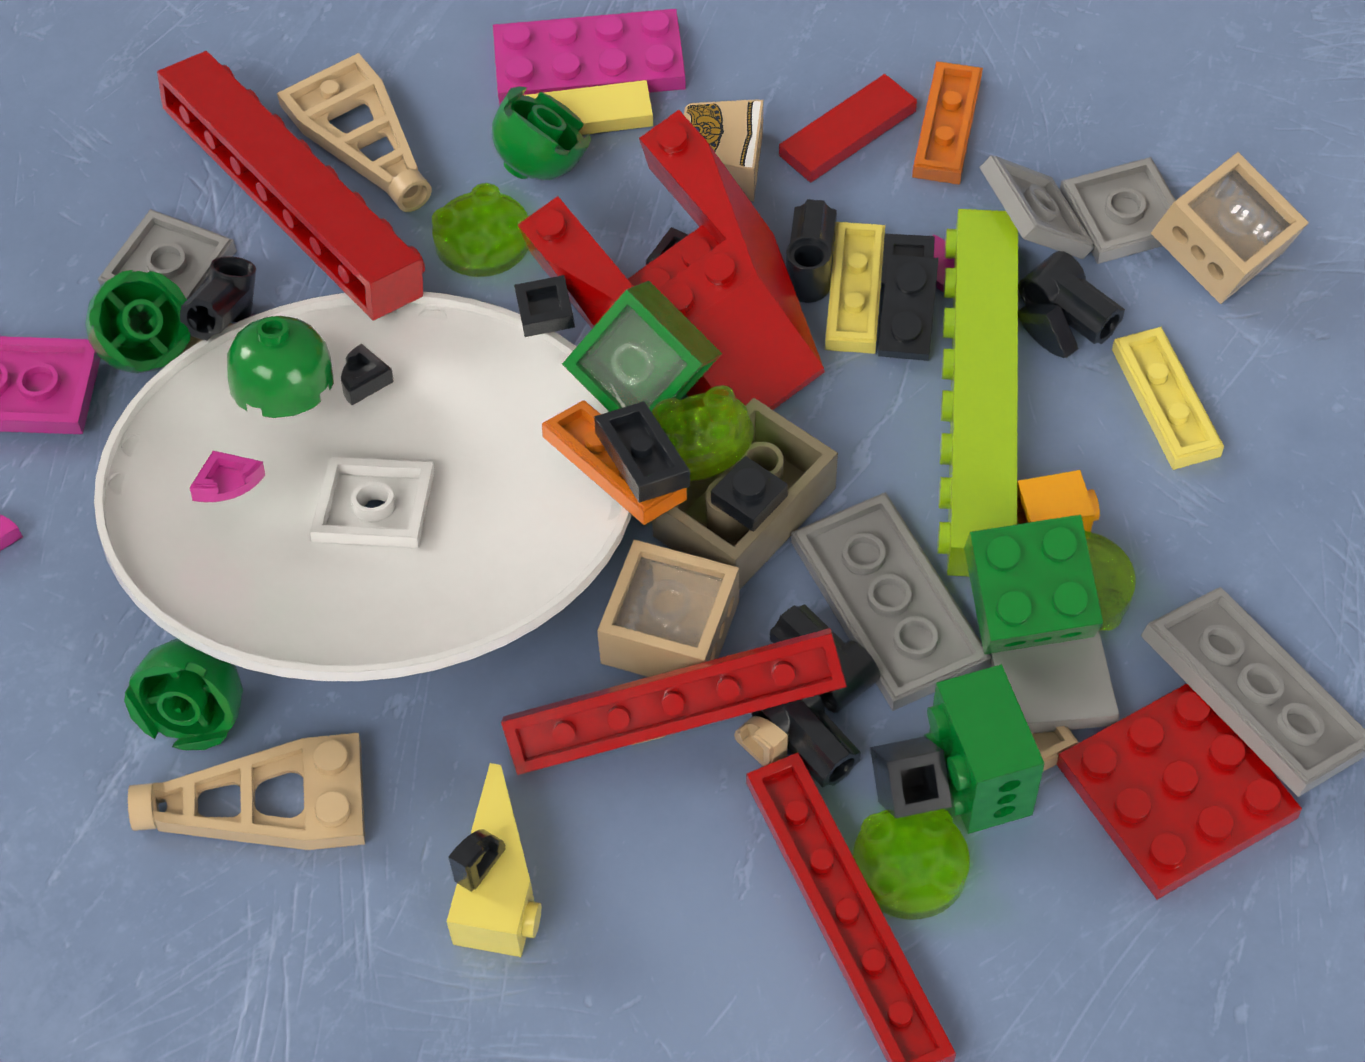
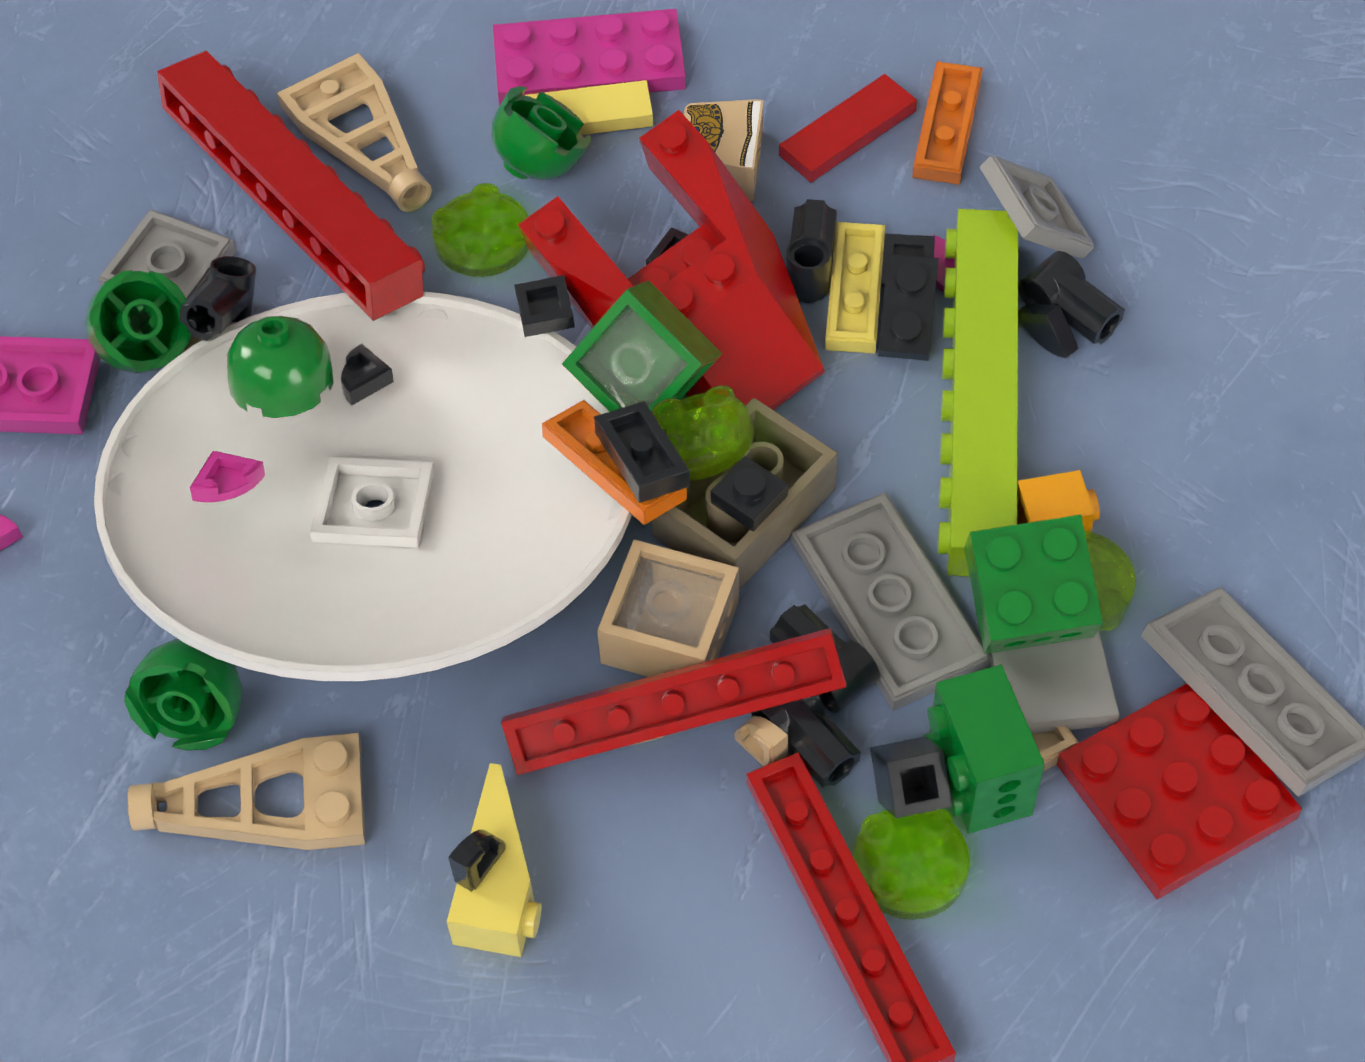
light grey tile [1060,157,1176,264] -> none
light yellow tile [1112,327,1224,470] -> none
tan piece [1151,152,1309,304] -> none

